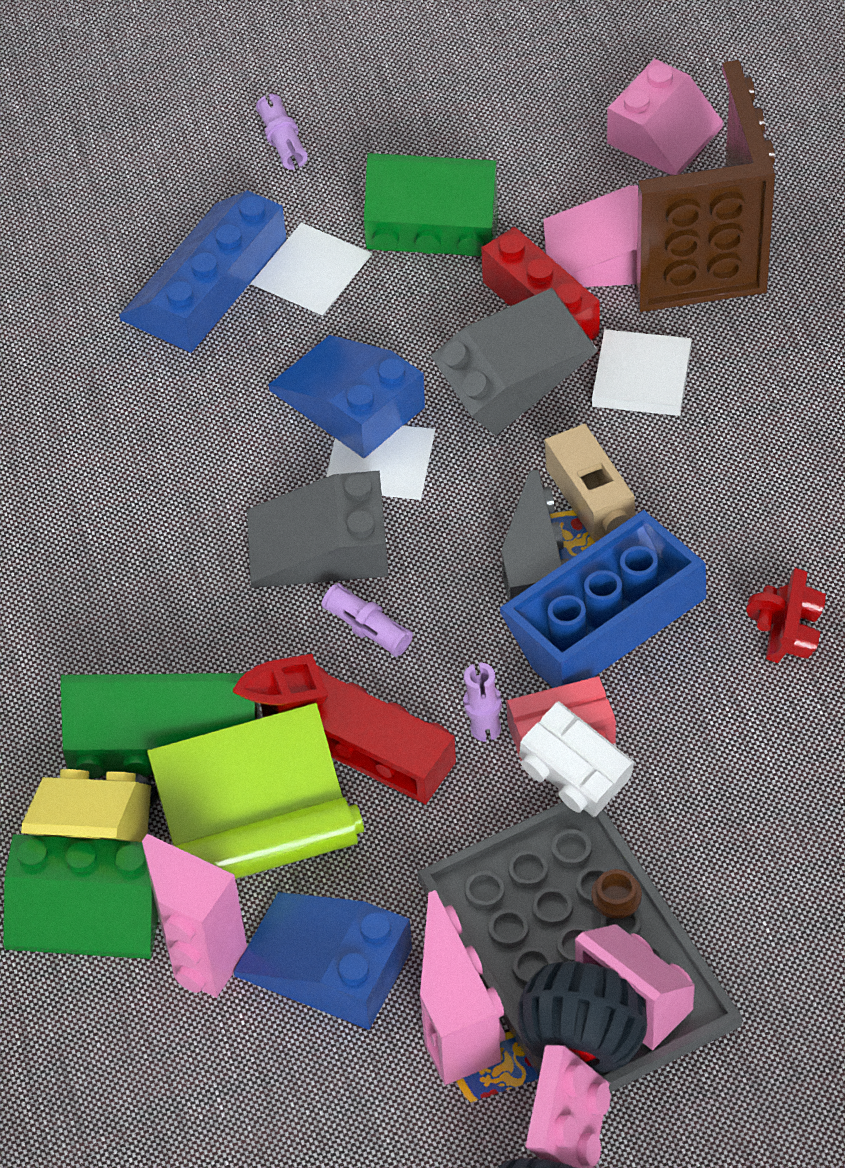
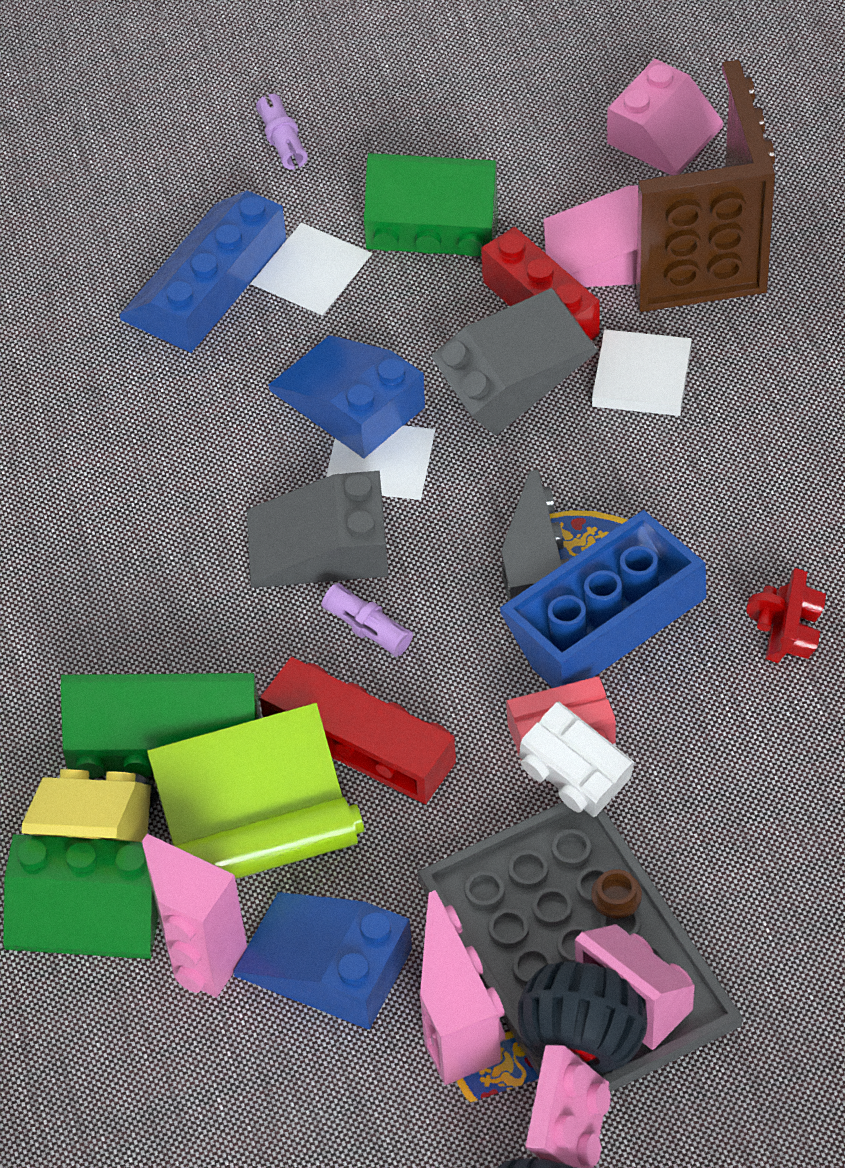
red plate [233,654,329,712] -> none
lavender pin [464,663,502,742] -> none
tan brick [544,423,635,542] -> none

